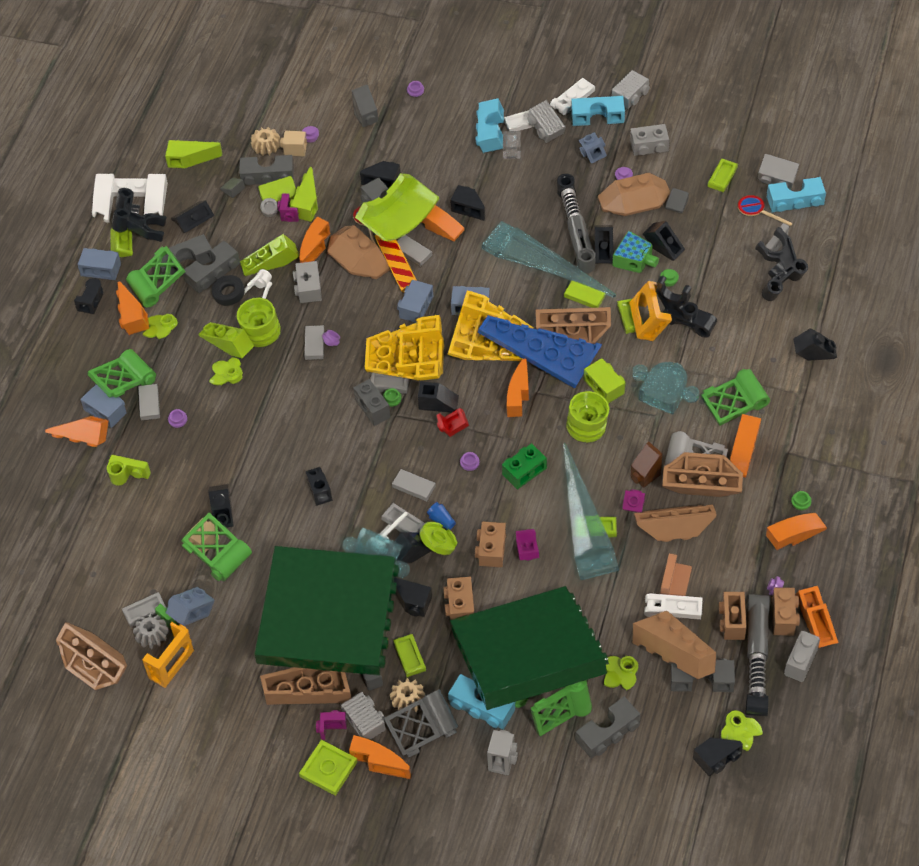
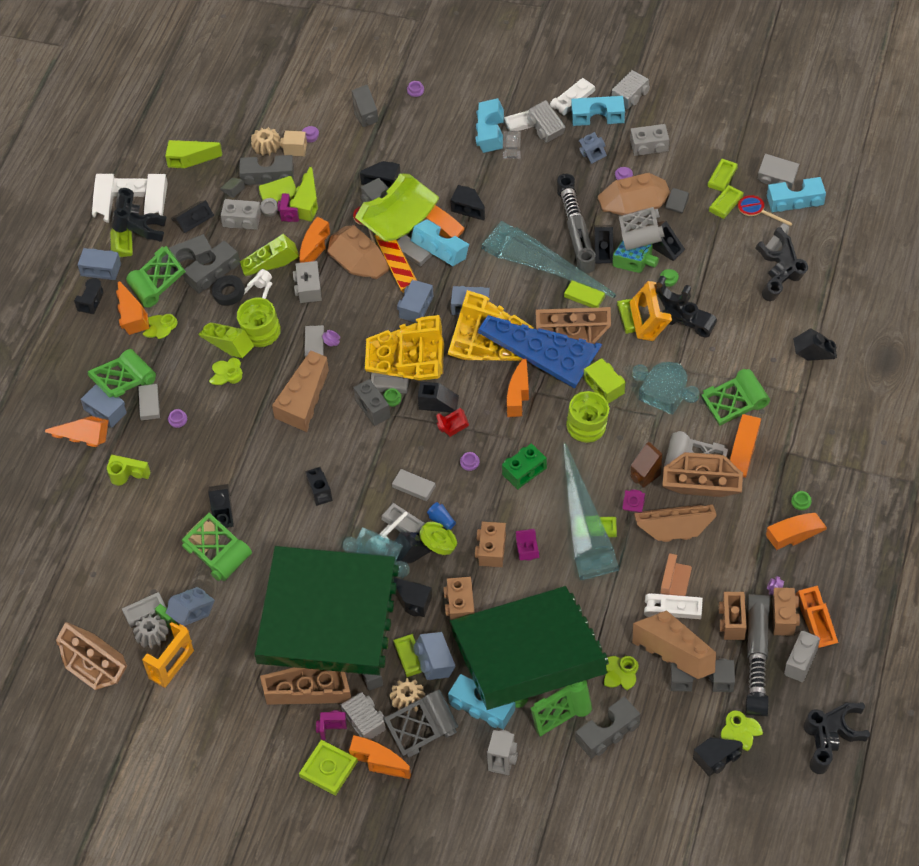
none -> light grey brick [221,199,261,230]
none -> medium nougat wedge [272,351,329,432]
none -> medium azure arch [411,219,469,266]
none -> sand blue brick [414,632,455,680]
none -> light grey piece [619,207,665,251]
none -> lime tile [709,185,744,219]
none -> black piece [804,702,870,774]

